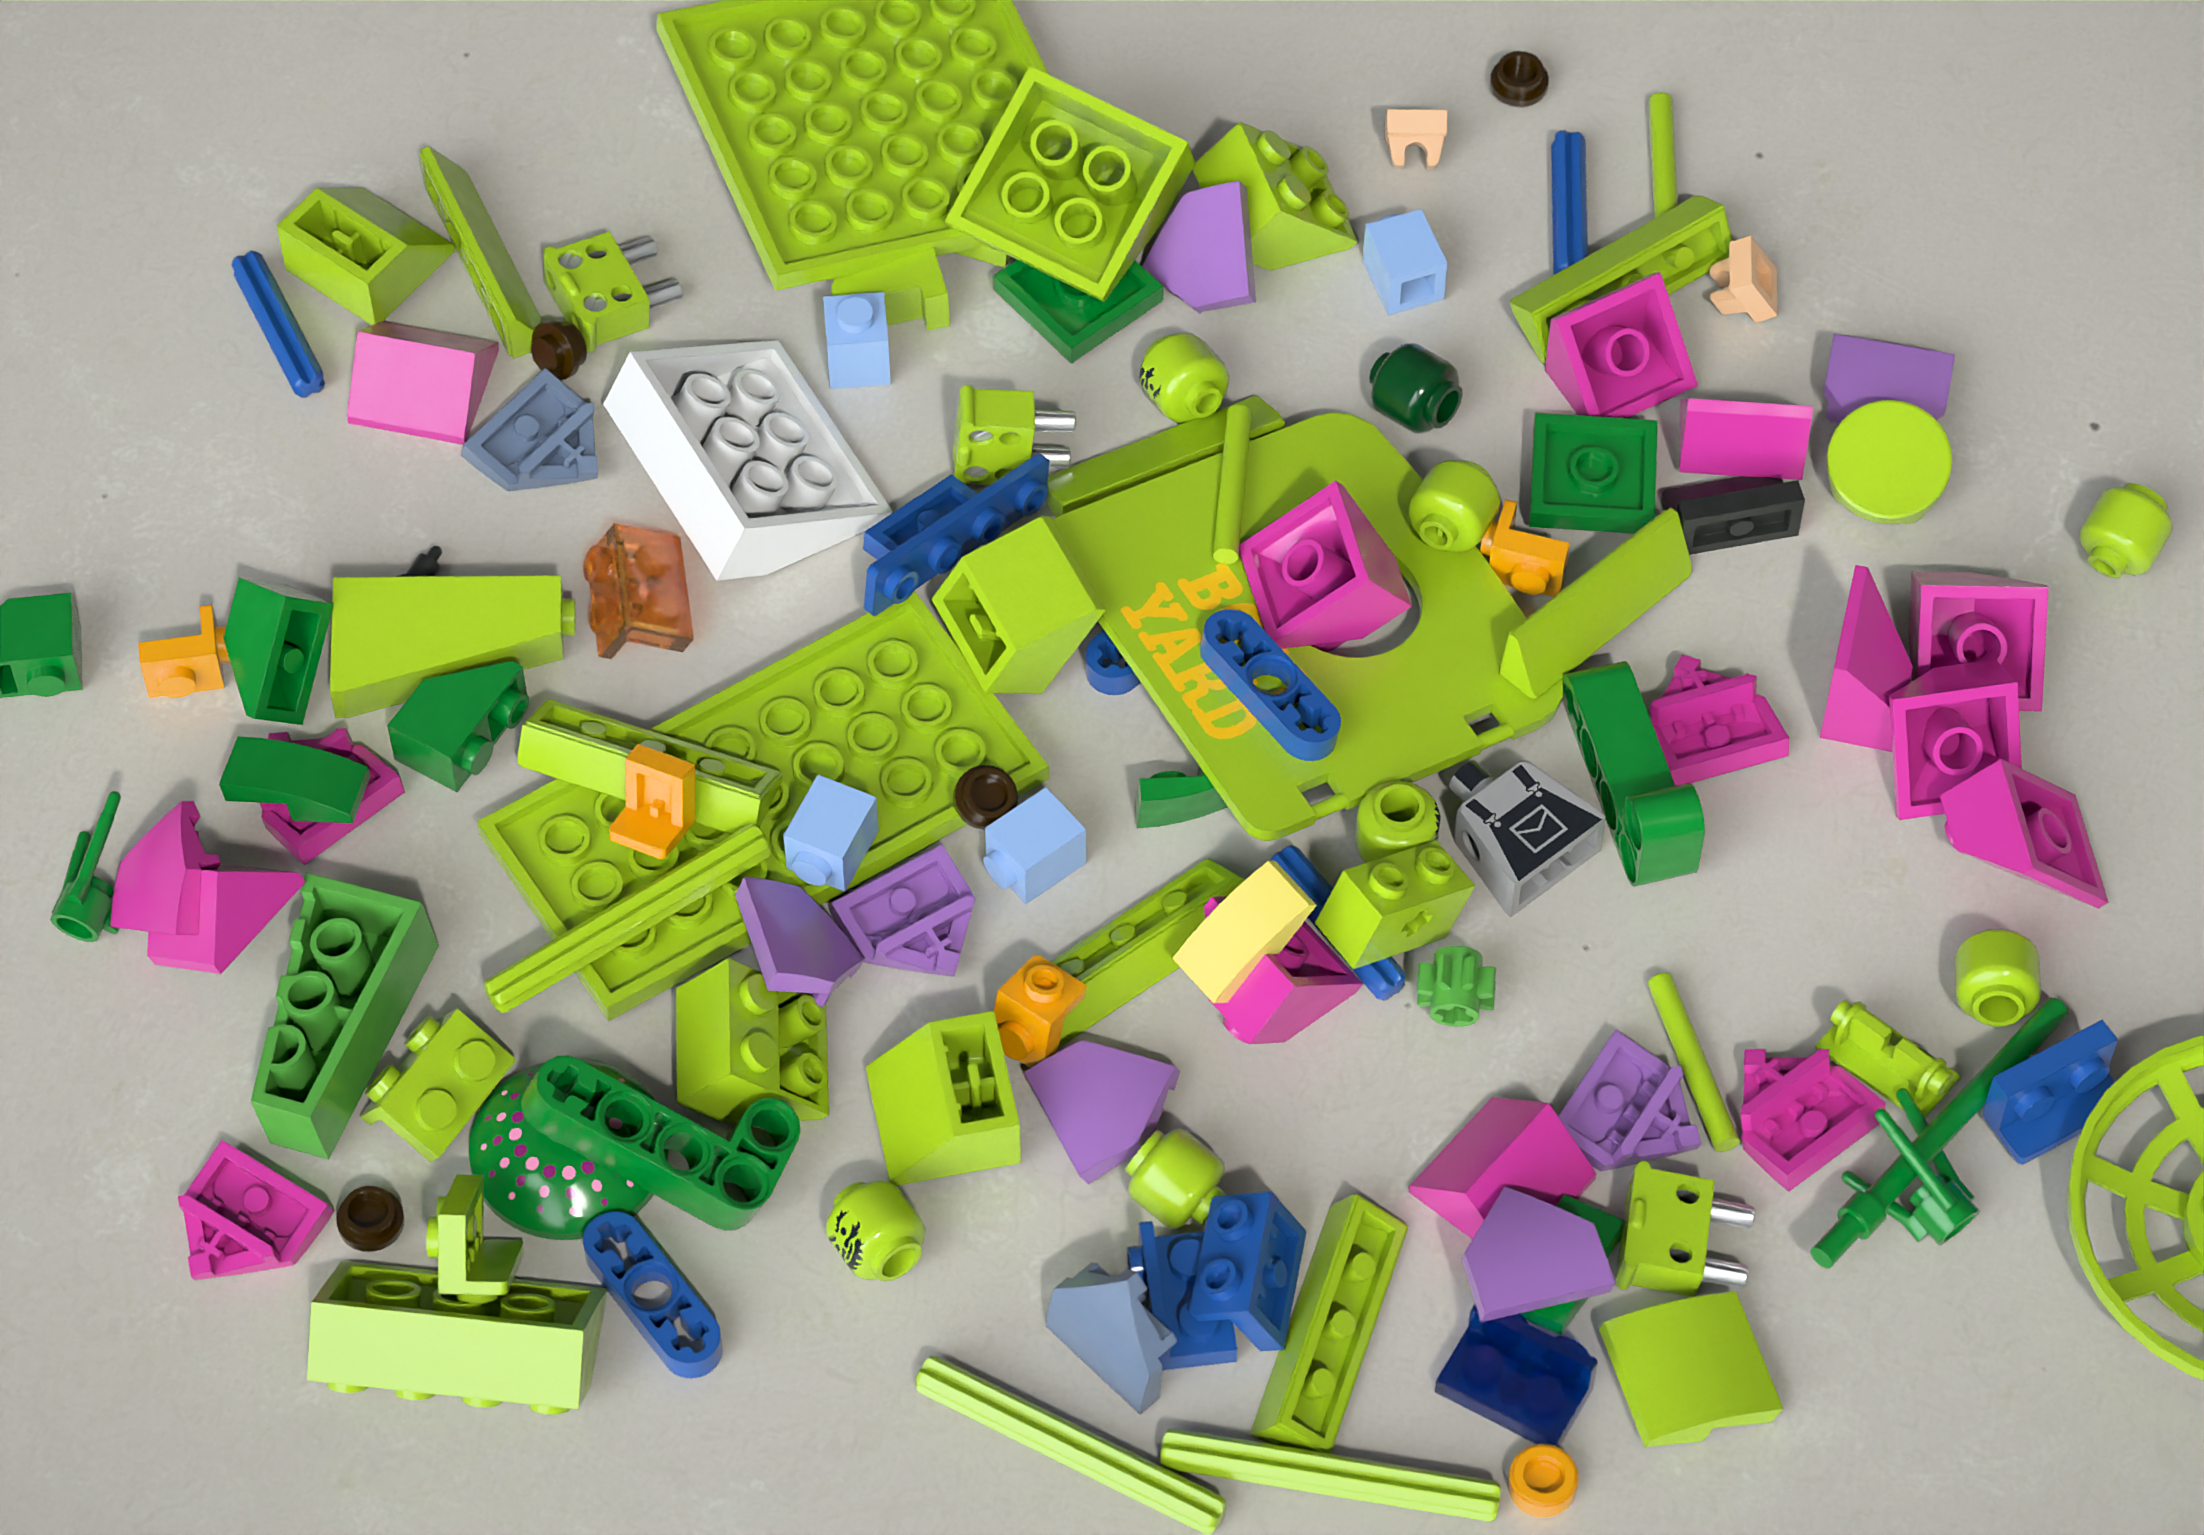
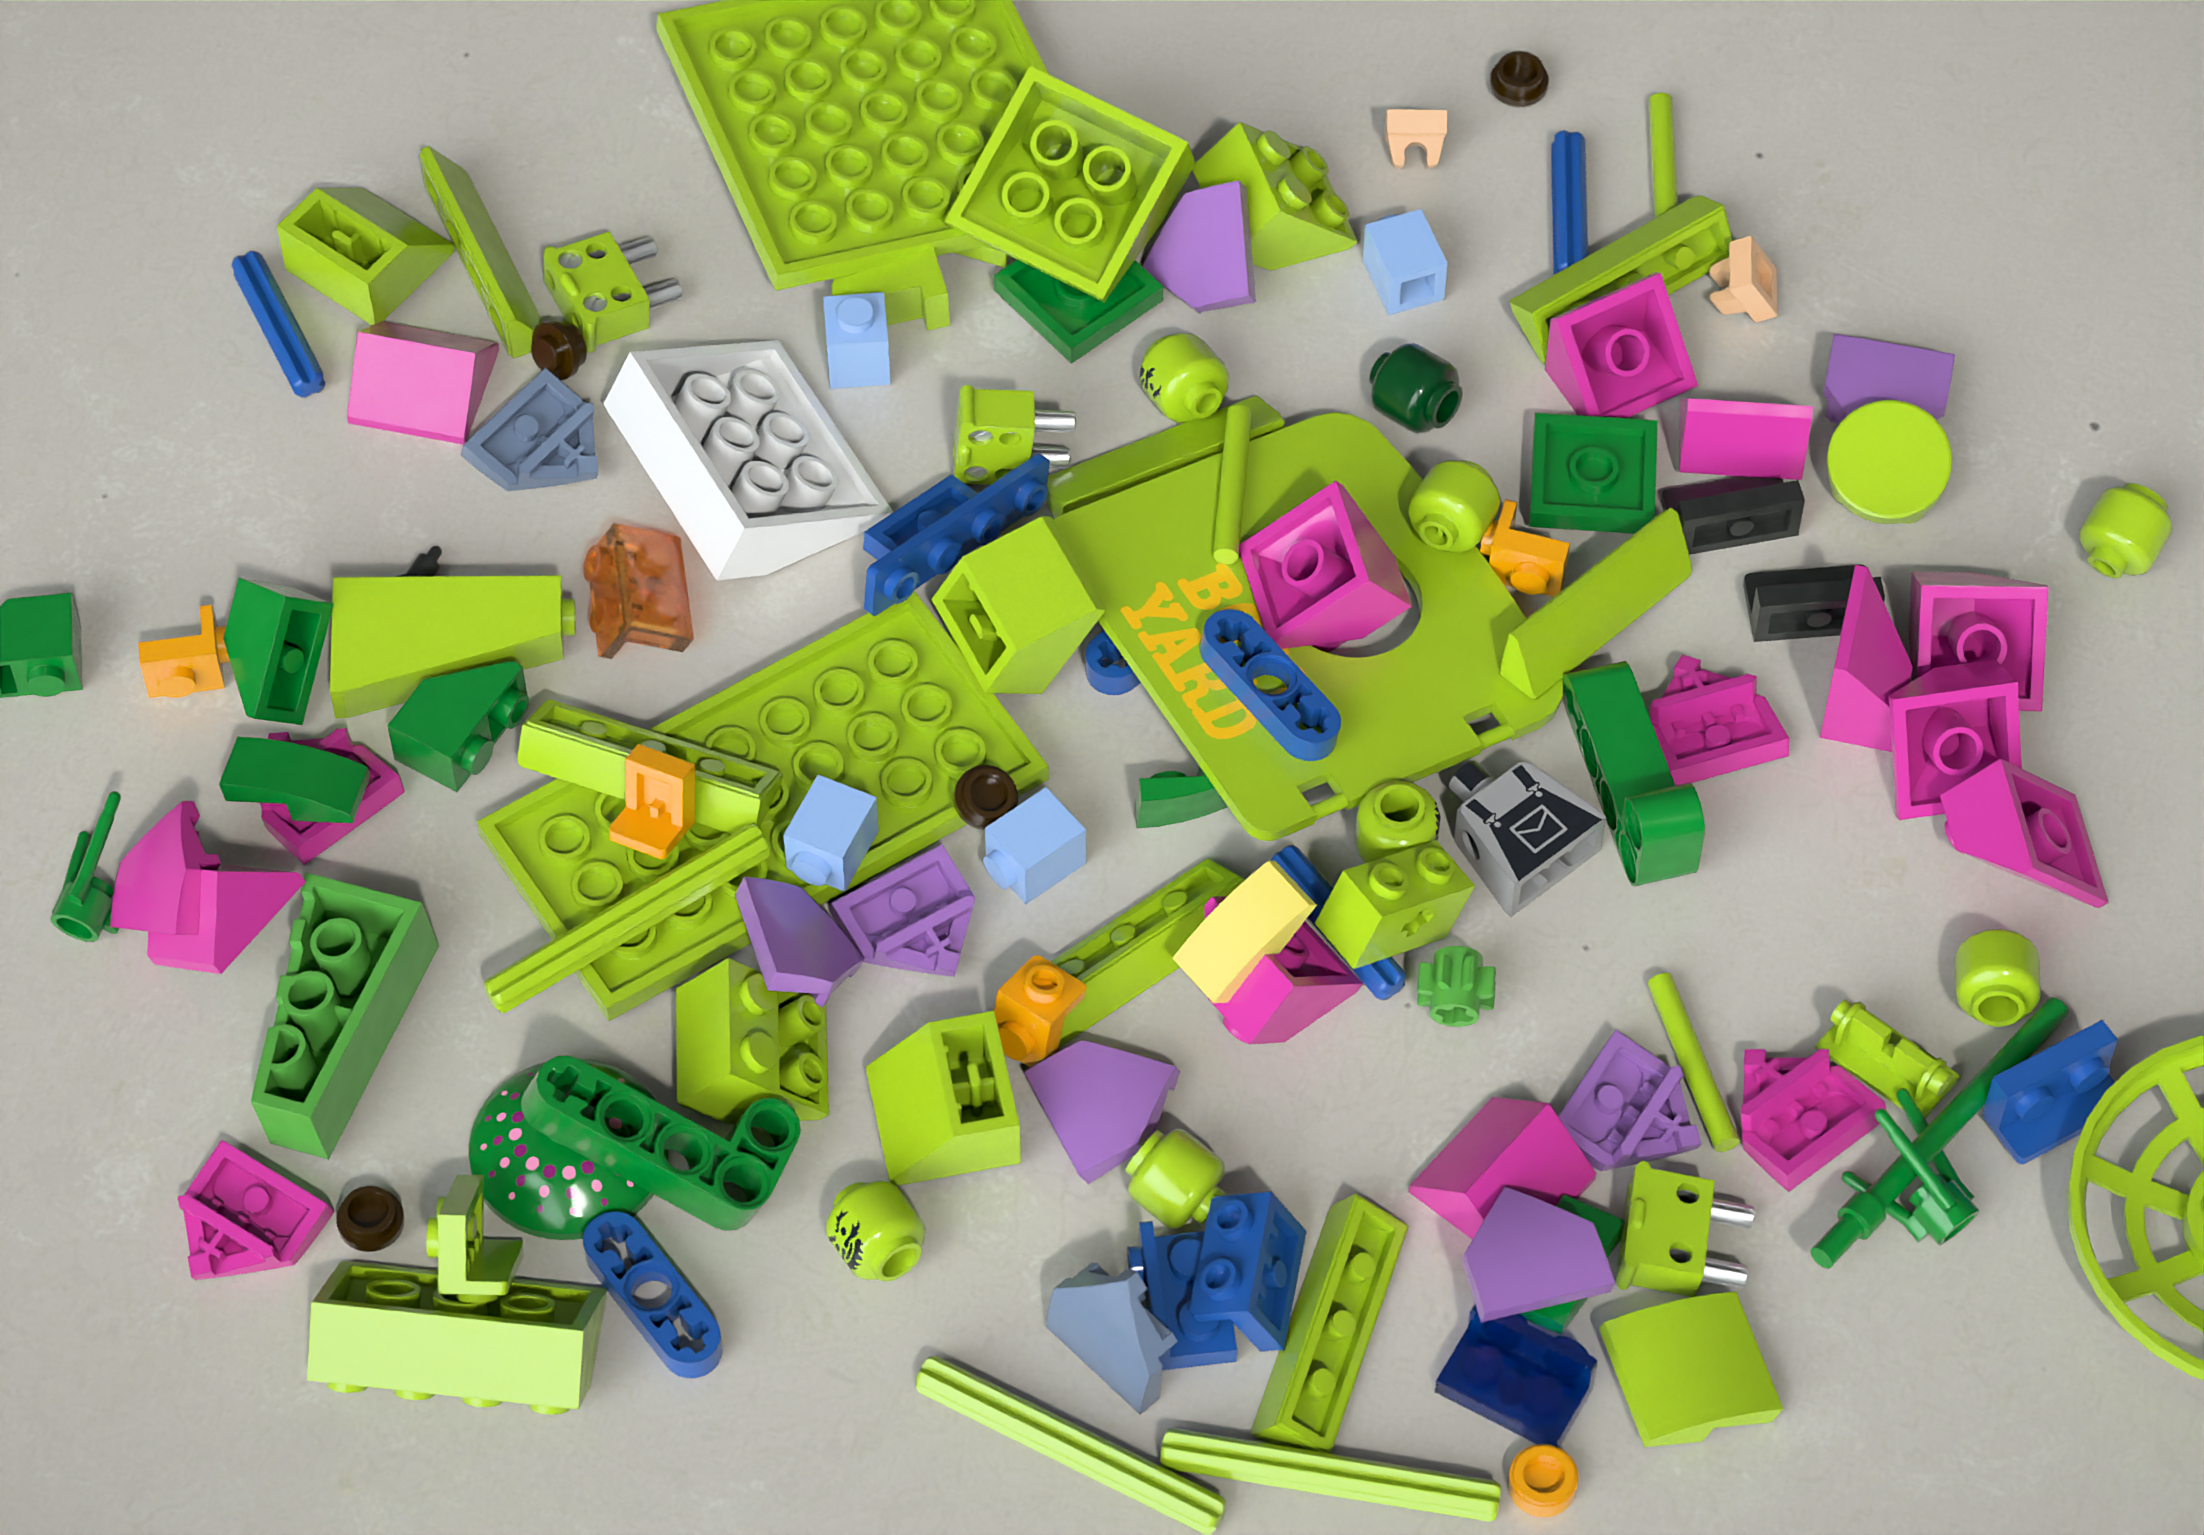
lime bracket [360,1008,516,1163] -> none
none -> pearl dark grey panel [1743,564,1885,642]

